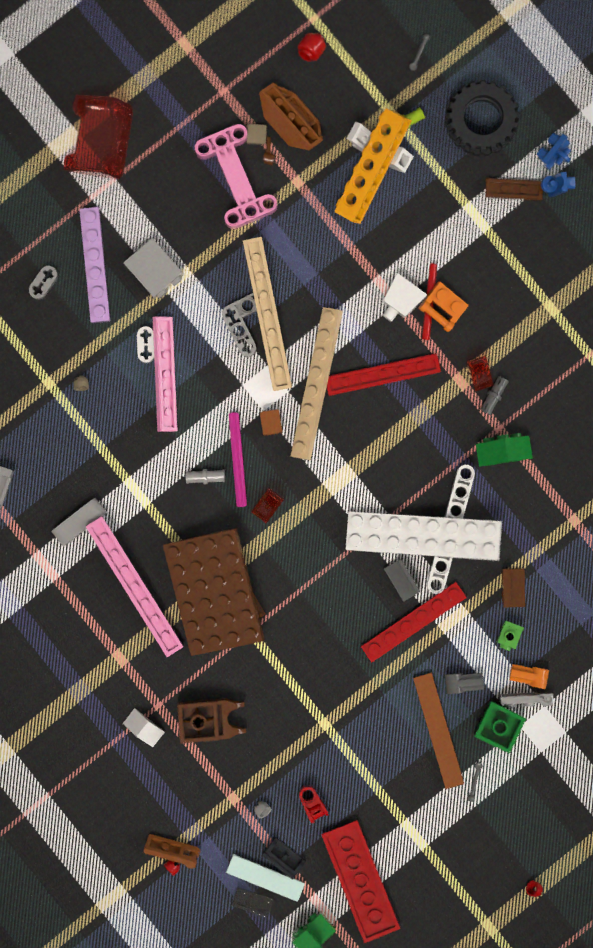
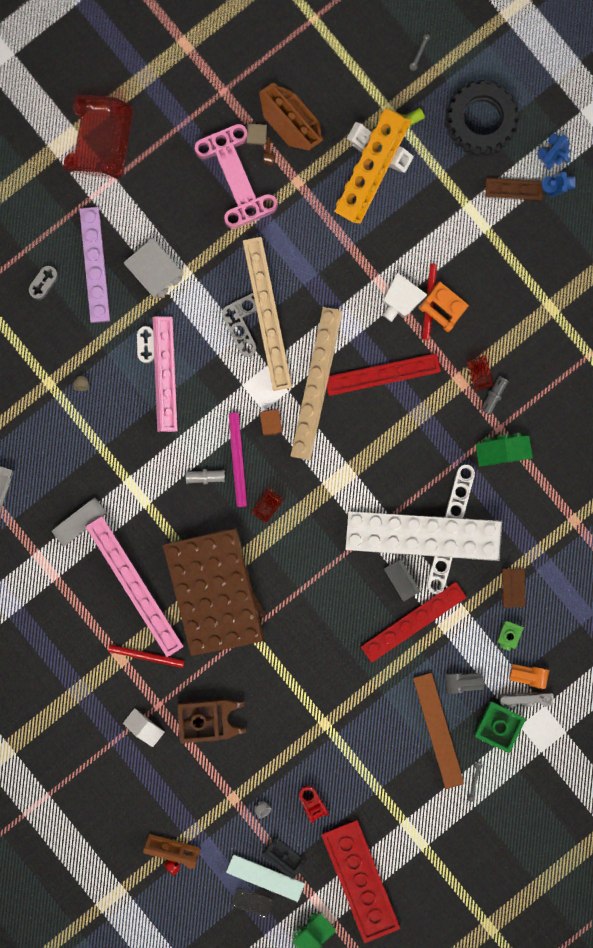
red head [298,33,326,62] -> none
red hinge [526,881,543,897] -> none
none -> red bar [108,645,185,668]

